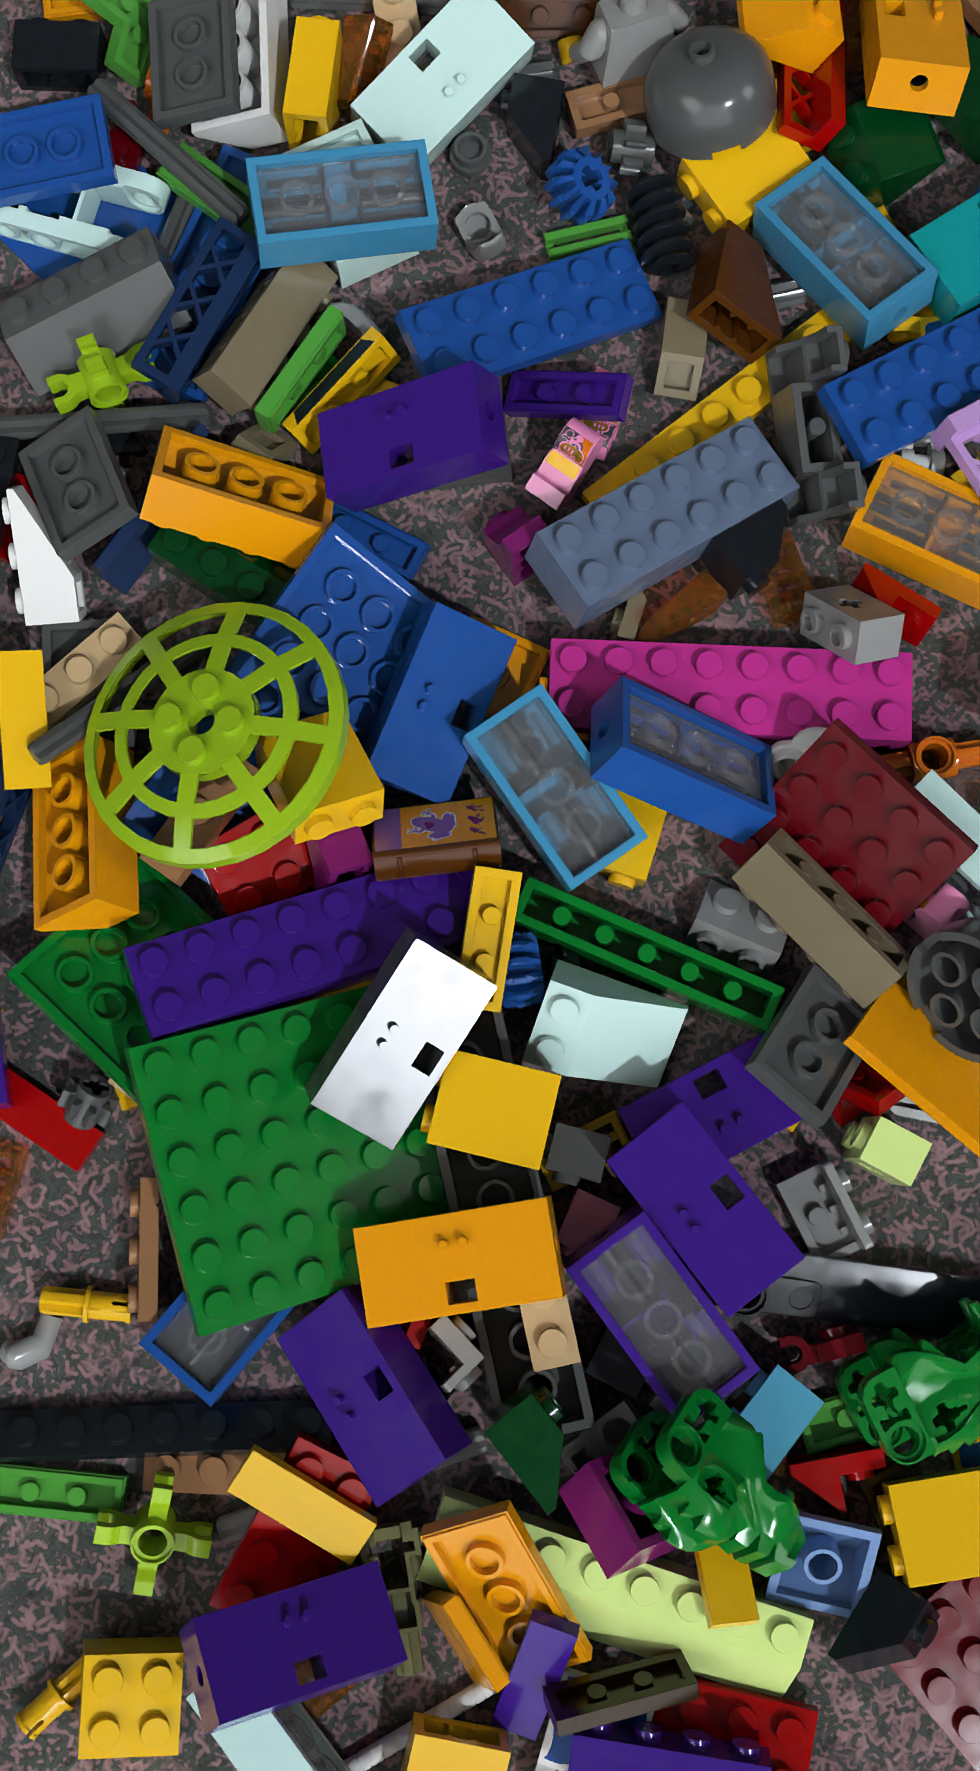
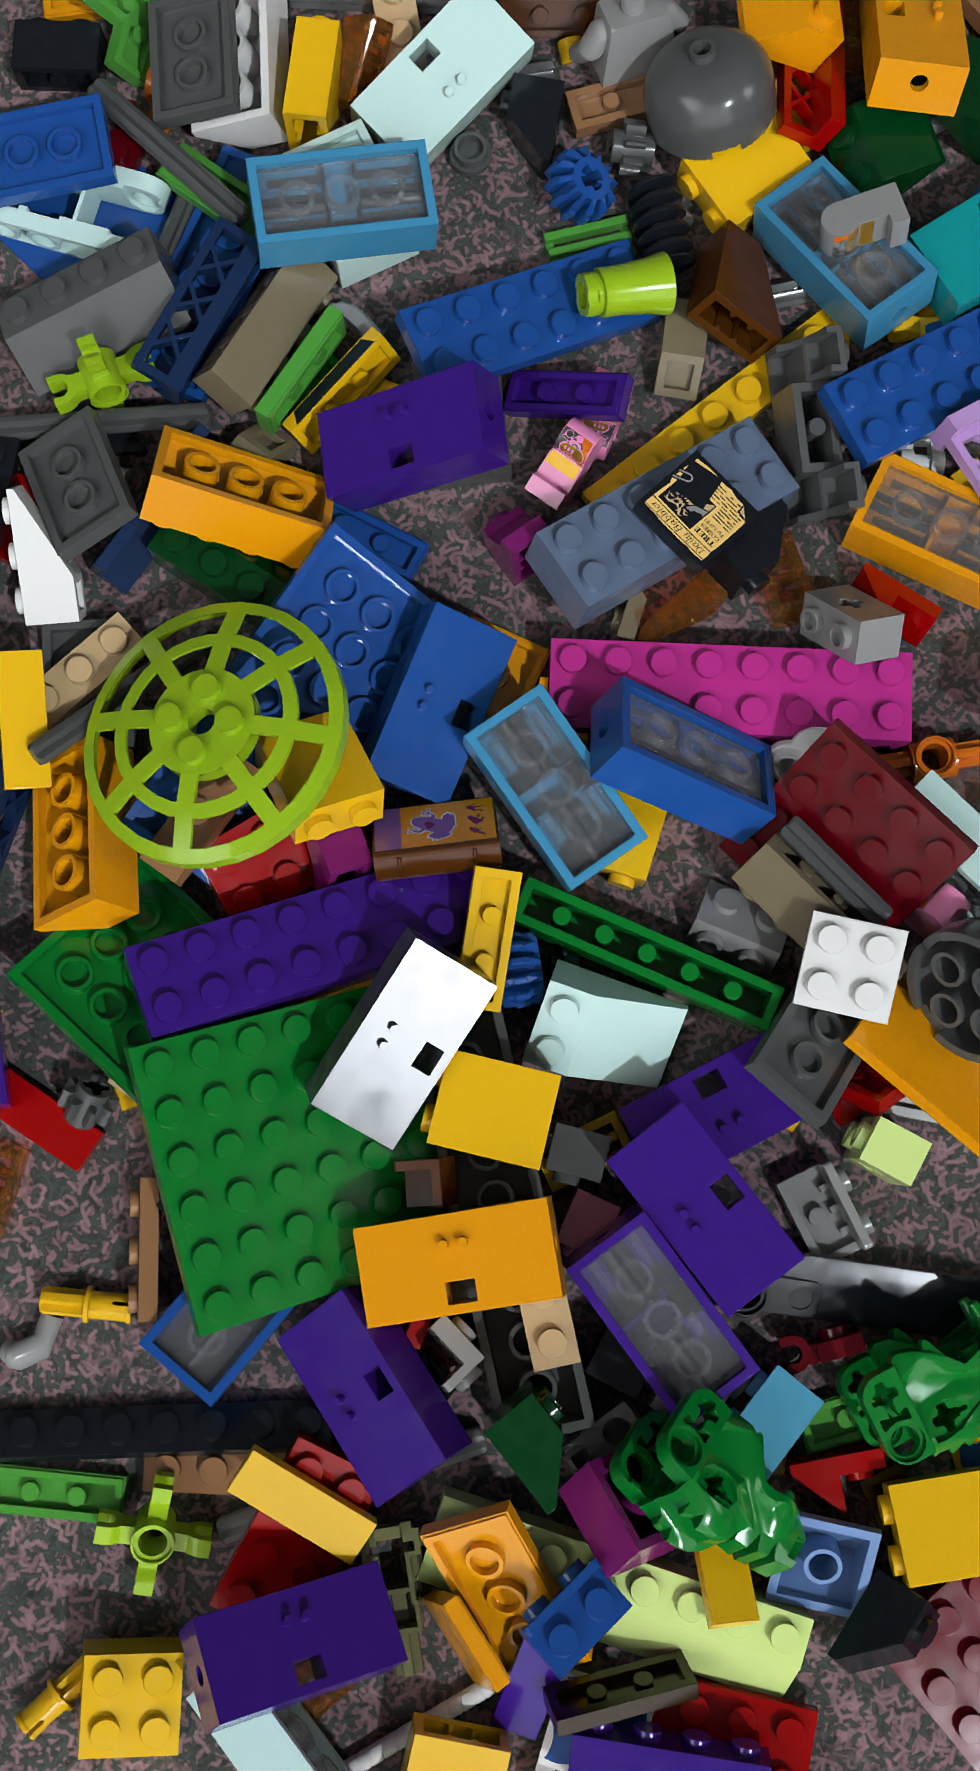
light grey hair [453,201,508,263] -> none
none -> reddish brown panel [394,1155,458,1208]
none -> blue bracket [519,1557,633,1680]
none -> lime plant [575,251,677,318]
none -> tile [632,450,761,575]
none -> dark grey axle [779,816,893,925]
none -> white plate [792,910,909,1025]
none -> light grey leg [819,182,911,258]

